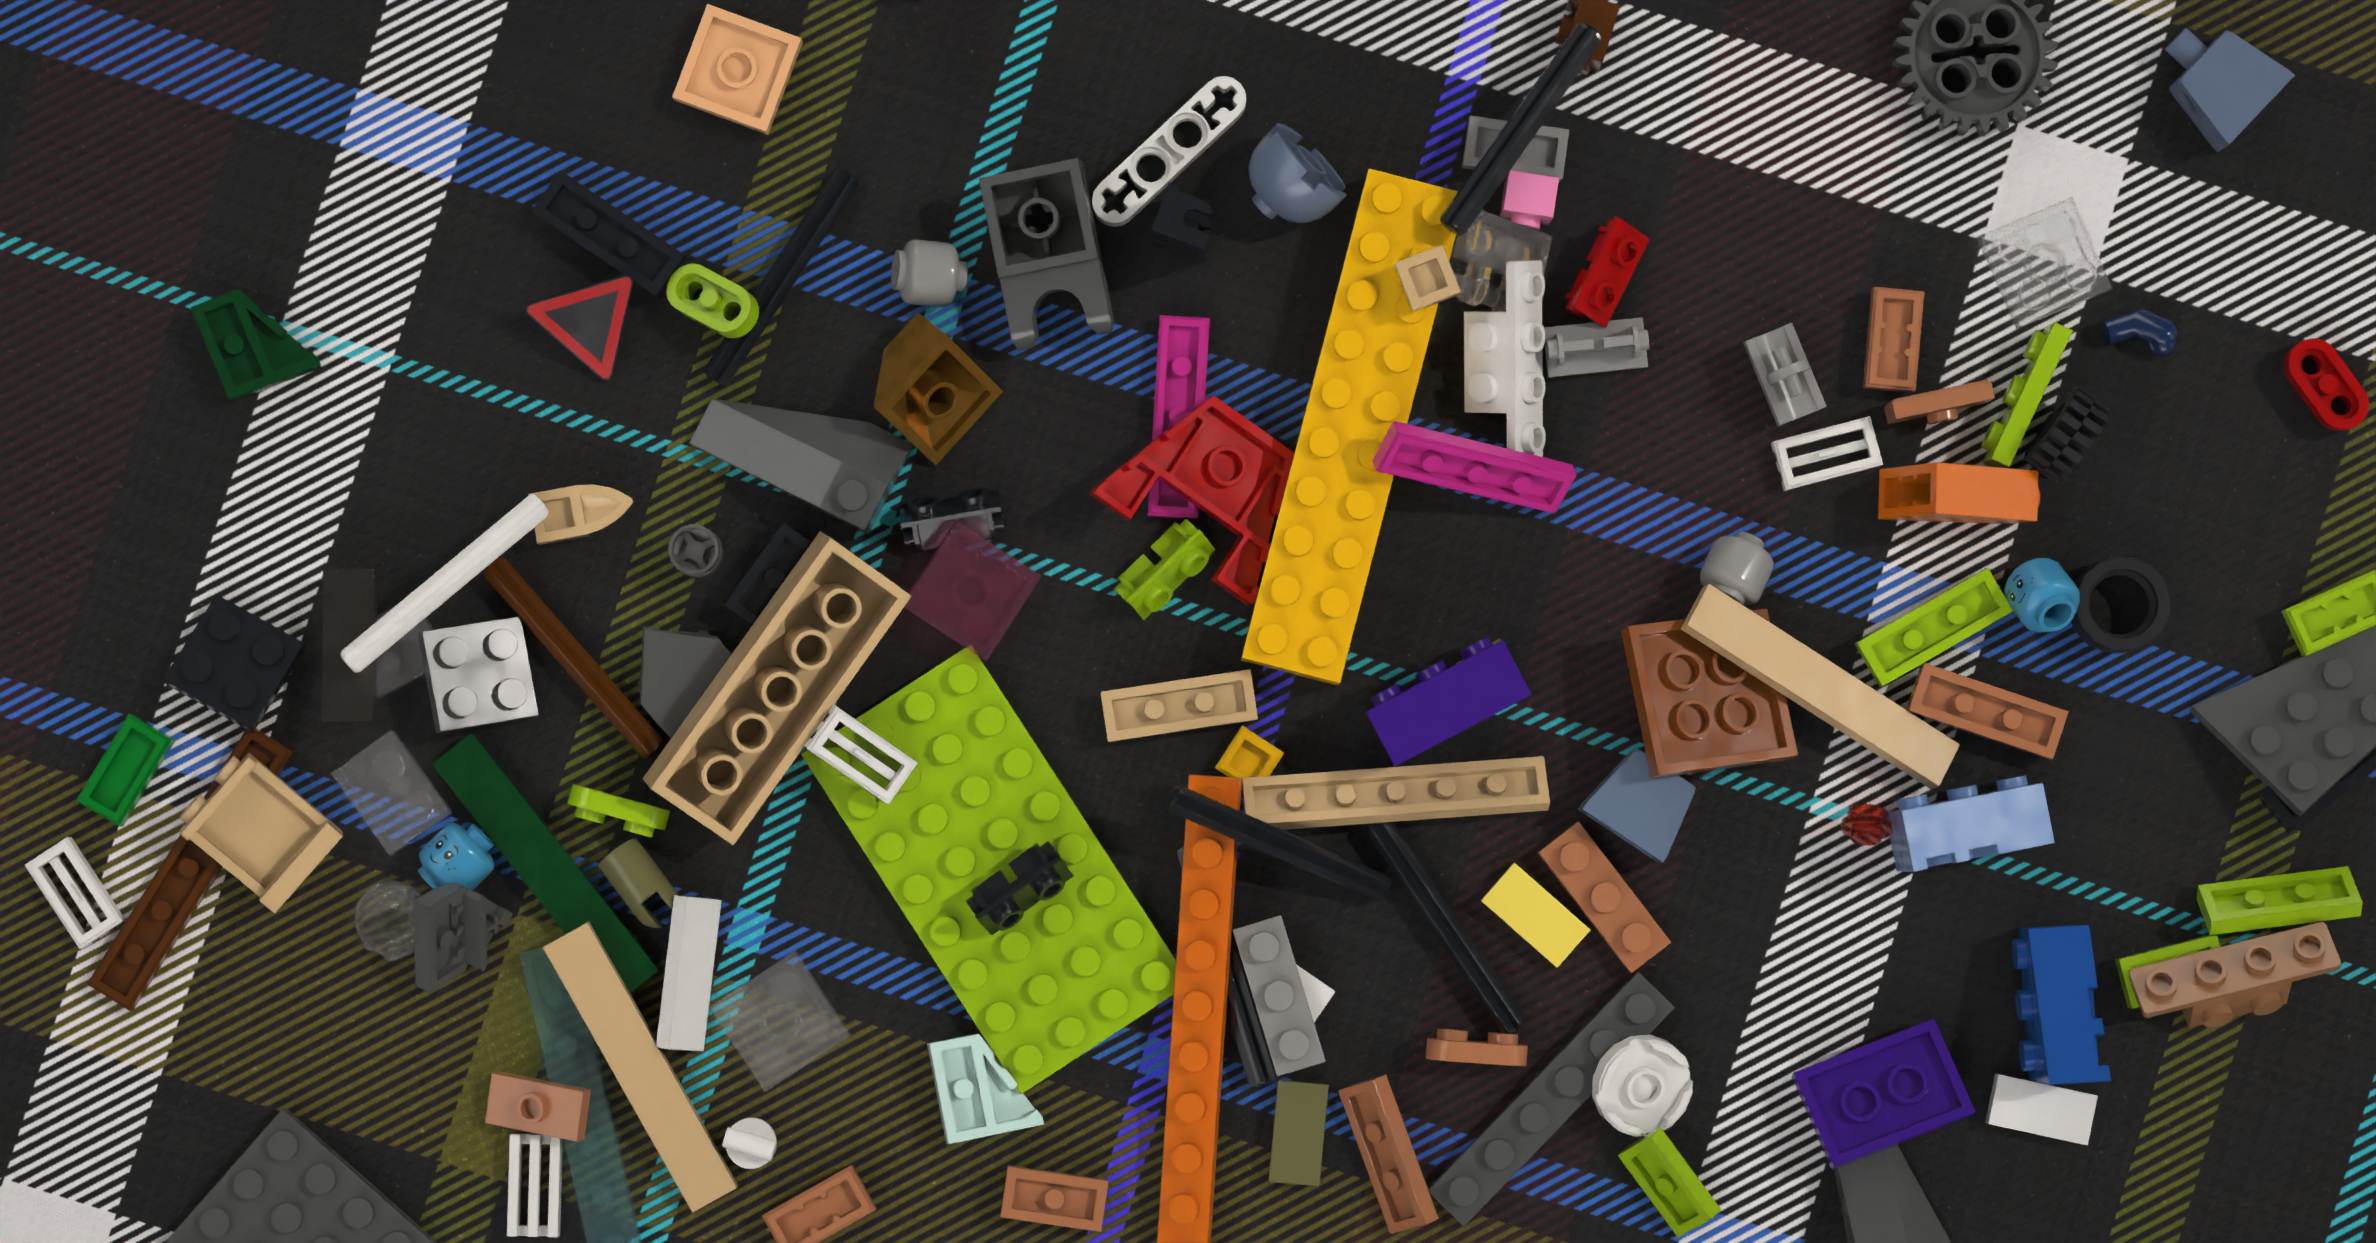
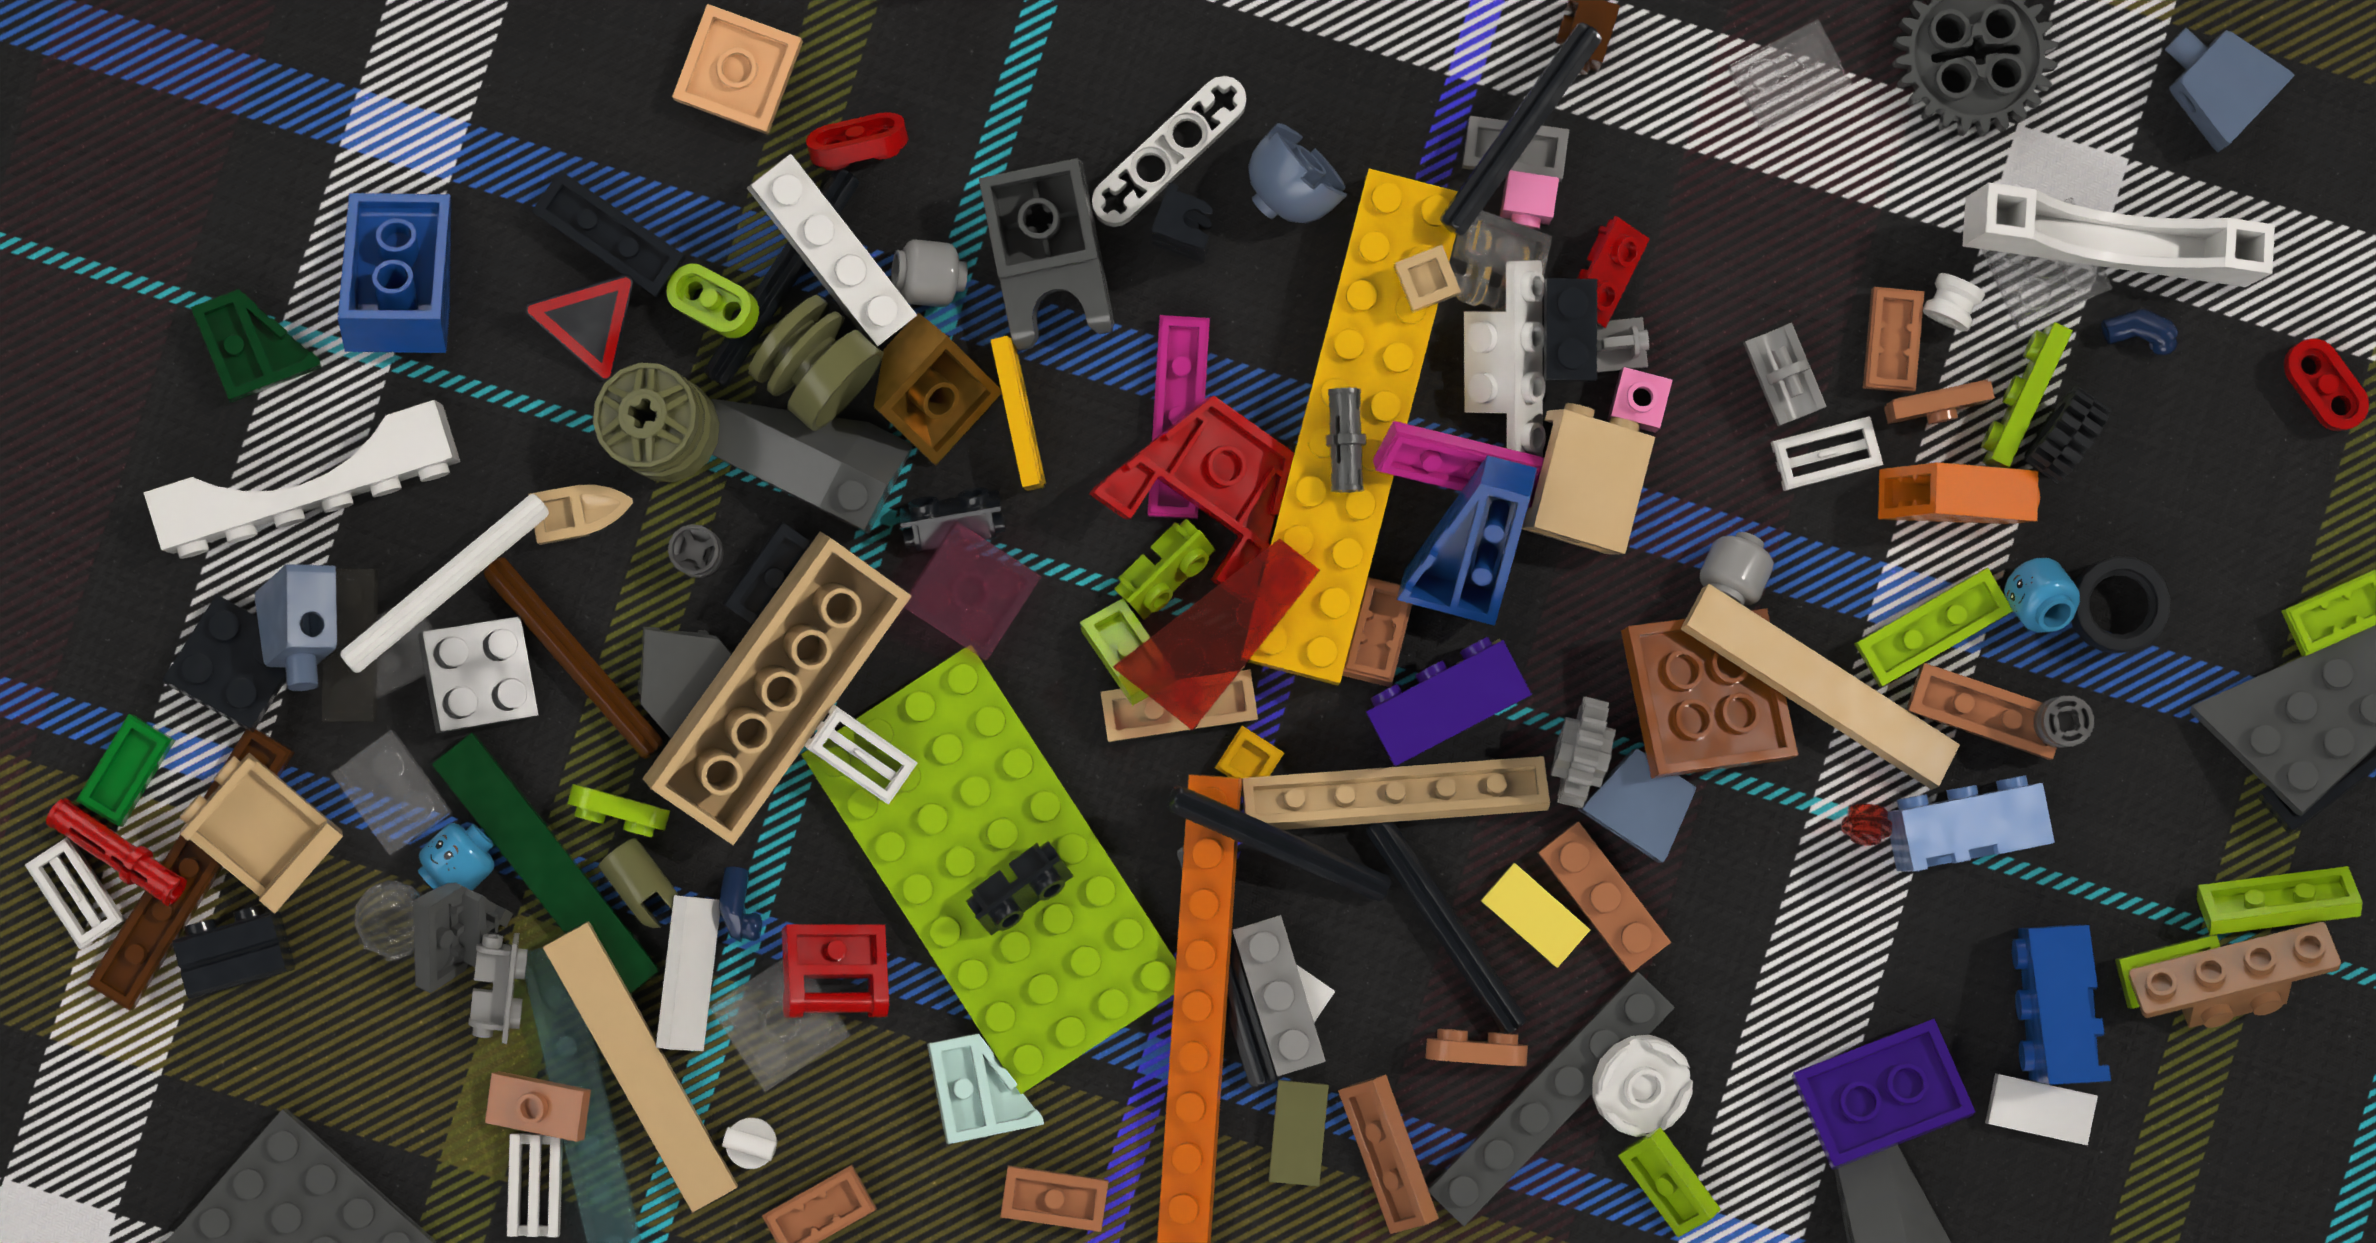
none -> red pin [46,798,187,906]
none -> white arch [143,400,461,559]
none -> black brick [172,905,295,999]
none -> sand blue torso [254,564,337,691]
none -> blue slope [338,193,451,353]
none -> light grey hinge [468,933,528,1044]
none -> olive wheel [593,363,720,482]
none -> dark blue arm [719,867,762,942]
none -> white brick [747,154,917,346]
none -> olive wheel [748,295,884,431]
none -> red plate [782,924,889,1018]
none -> red plate [806,112,908,170]
none -> yellow tile [990,335,1046,491]
none -> lime plate [1080,598,1176,706]
none -> clear red wing [1113,539,1320,731]
none -> dark grey pin [1326,388,1366,493]
none -> nougat plate [1343,577,1413,687]
none -> blue wedge [1397,455,1537,626]
none -> tan panel [1522,403,1655,554]
none -> black plate [1544,278,1597,382]
none -> light grey gear [1551,696,1616,808]
none -> bright pink plate [1607,367,1672,433]
none -> clear plate [1727,19,1852,132]
none -> white wheel [1923,273,1985,331]
none -> white arch [1963,183,2275,287]
none -> flat silver wheel [2034,696,2094,748]

